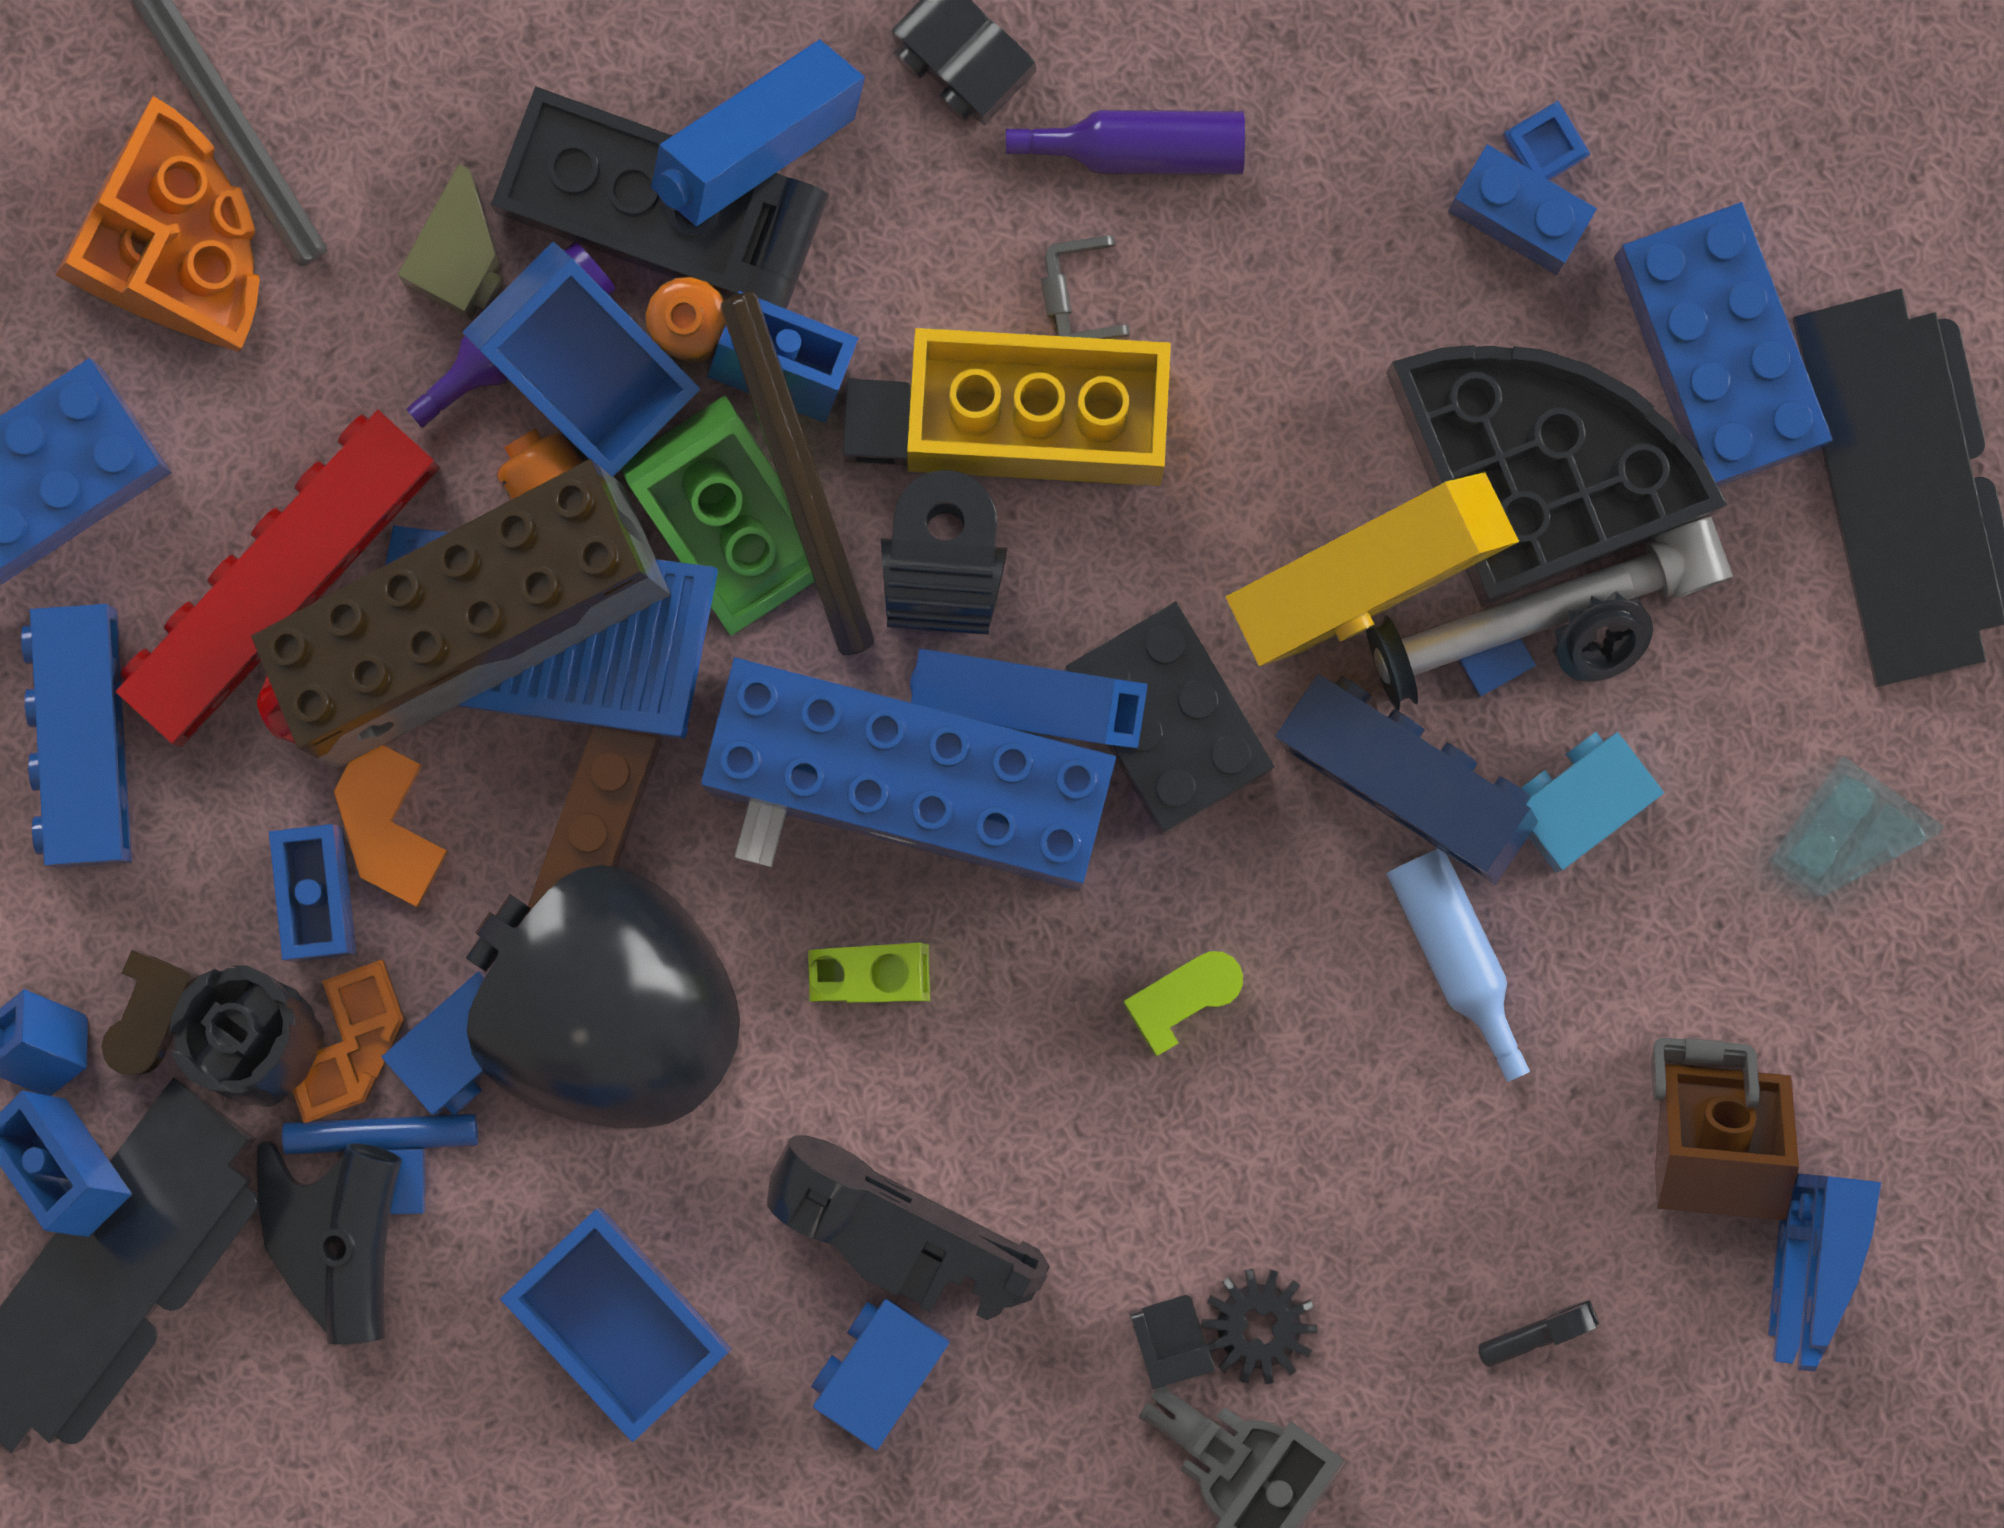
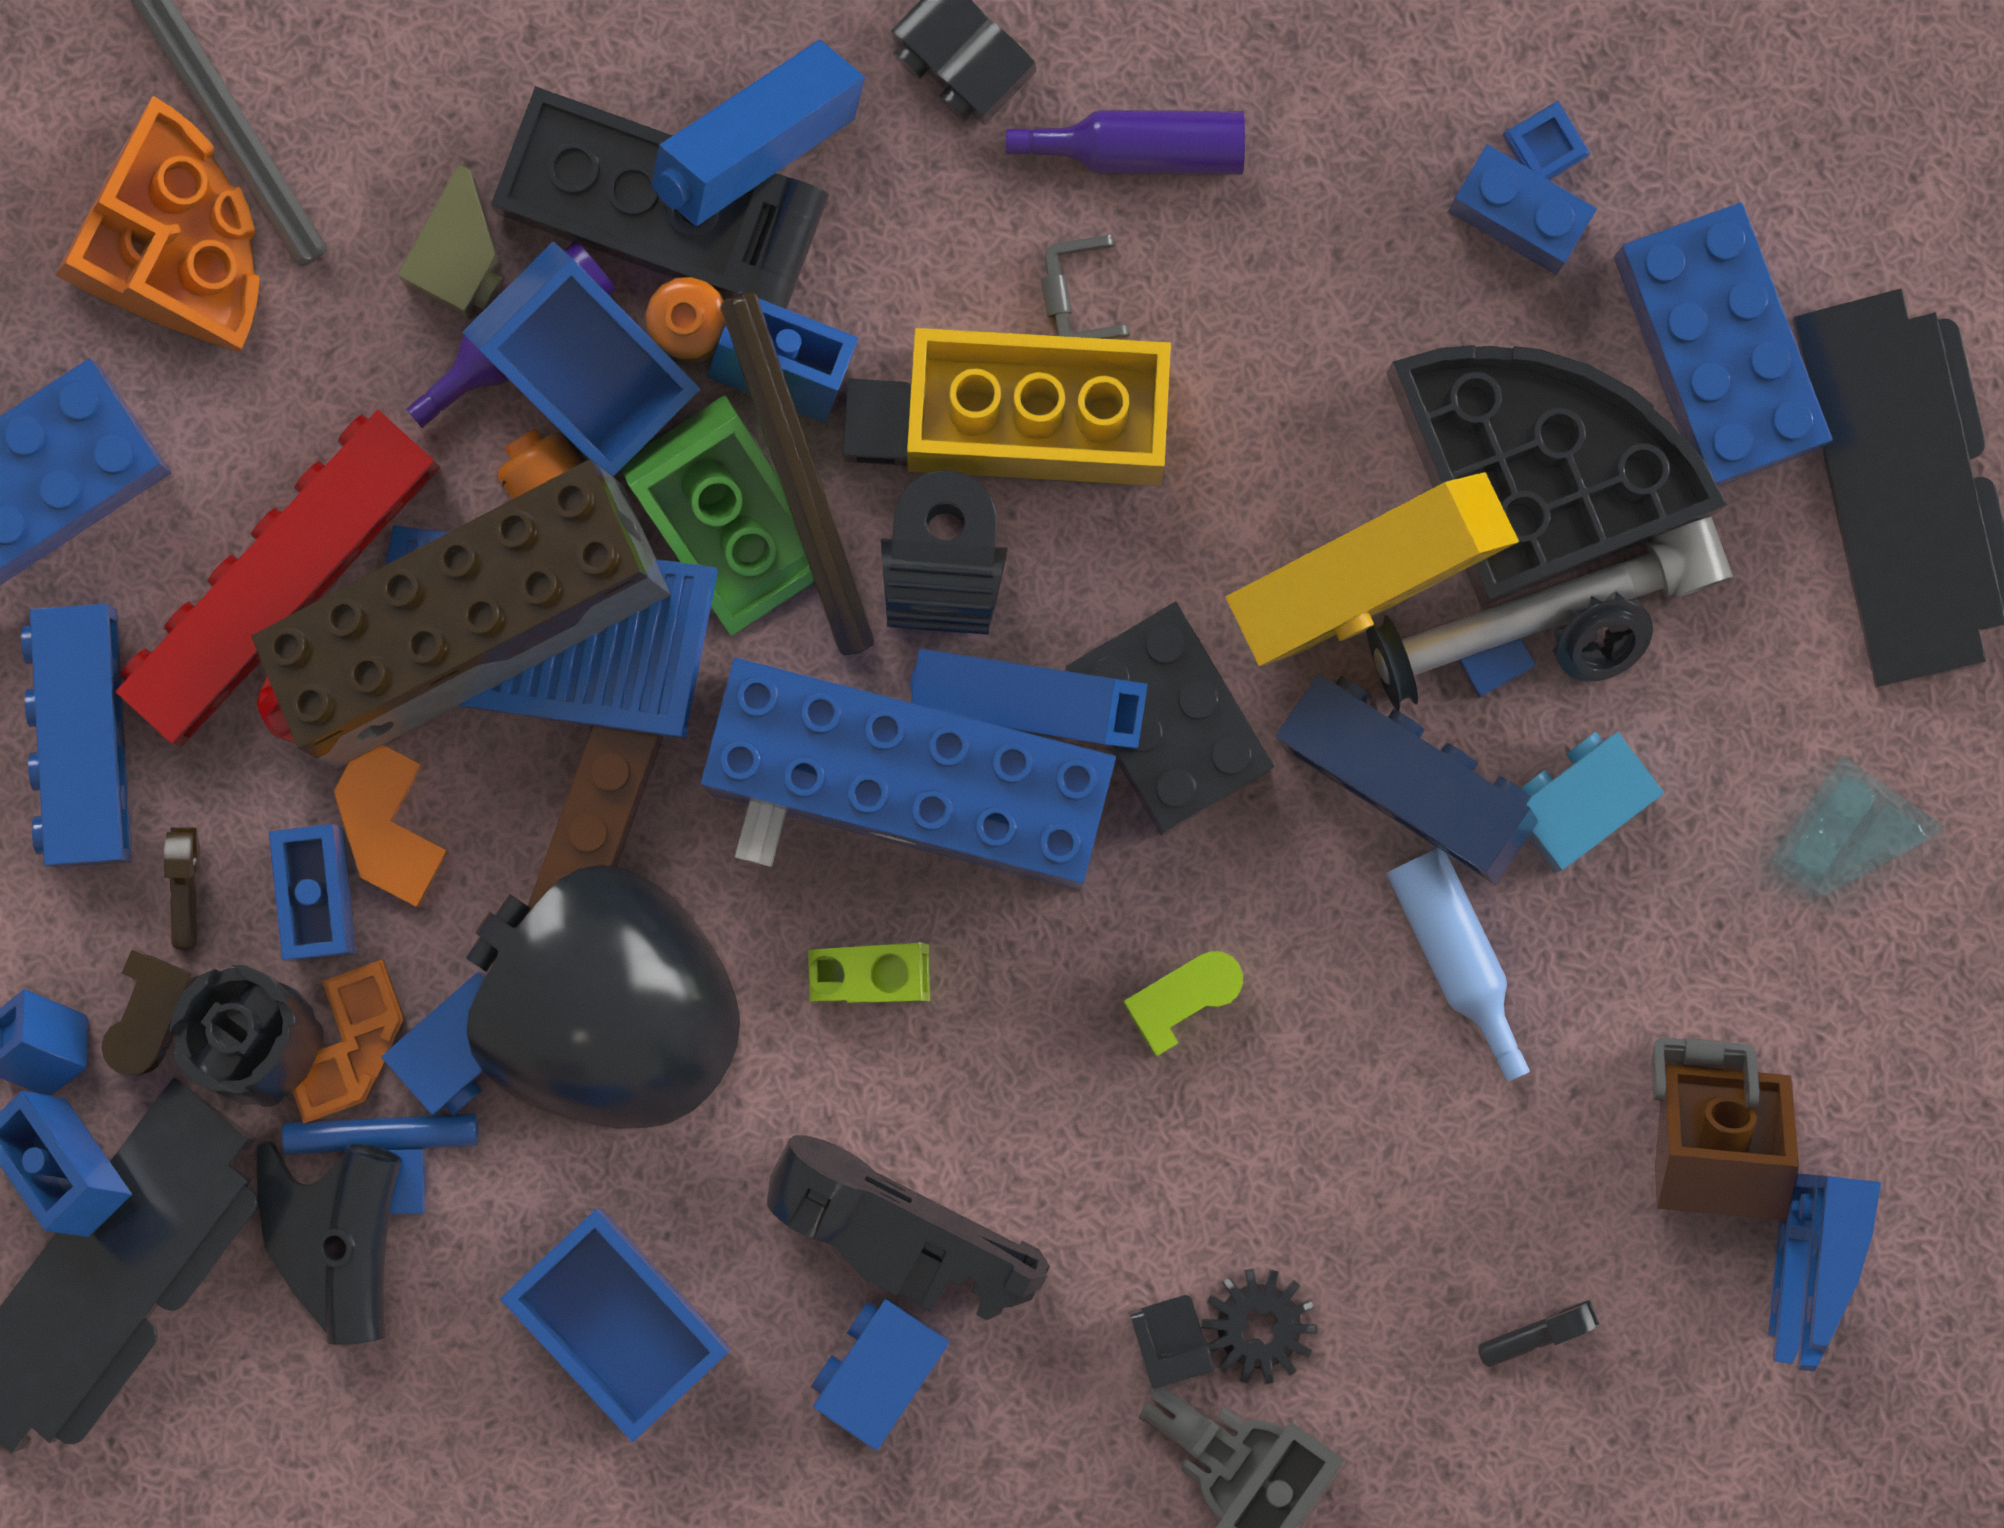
none -> dark brown bar [164,827,200,950]

